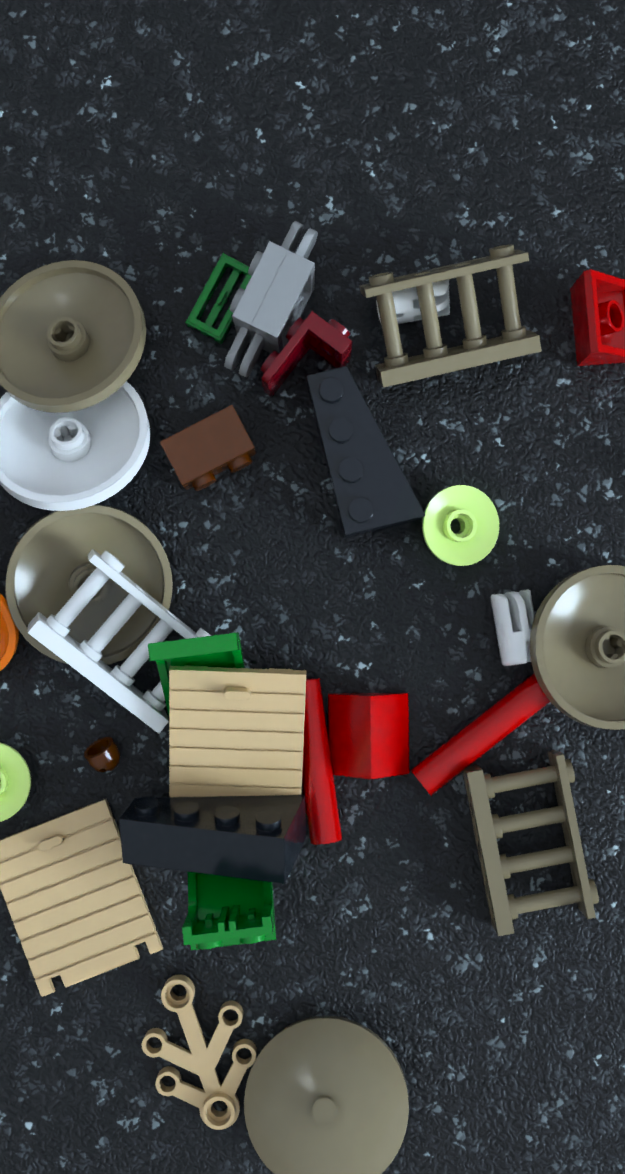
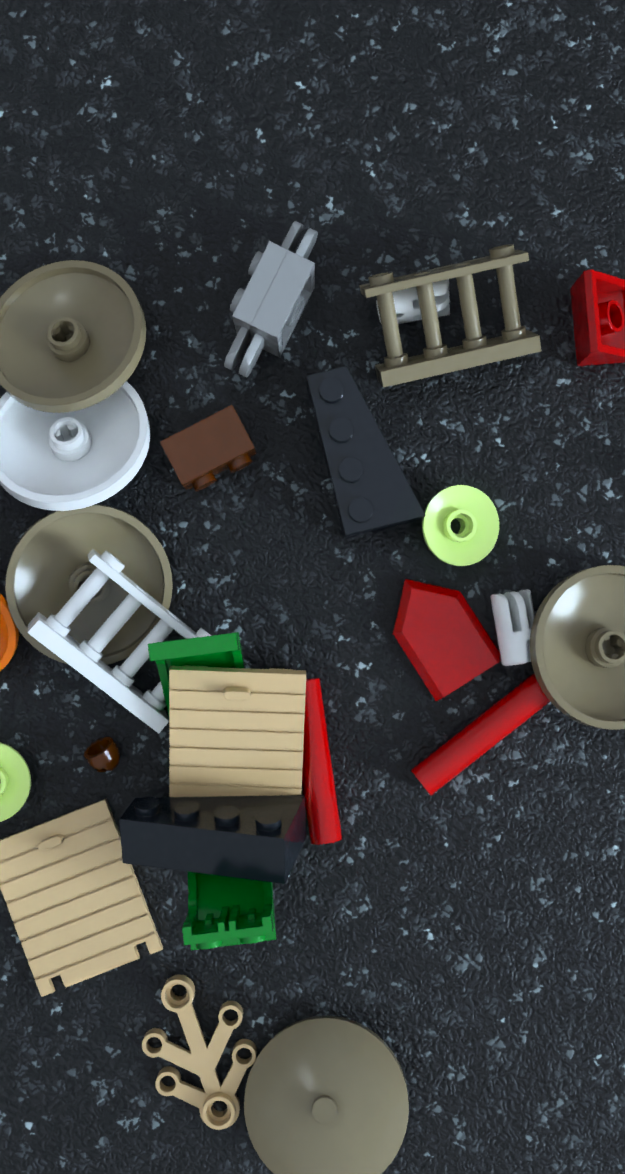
green tile [185,253,252,344] -> none
dark red bracket [260,311,352,397] -> none
red slope [328,693,409,779] -> none
dark tan fence [462,750,599,936] -> none
none -> red tile [393,579,501,701]

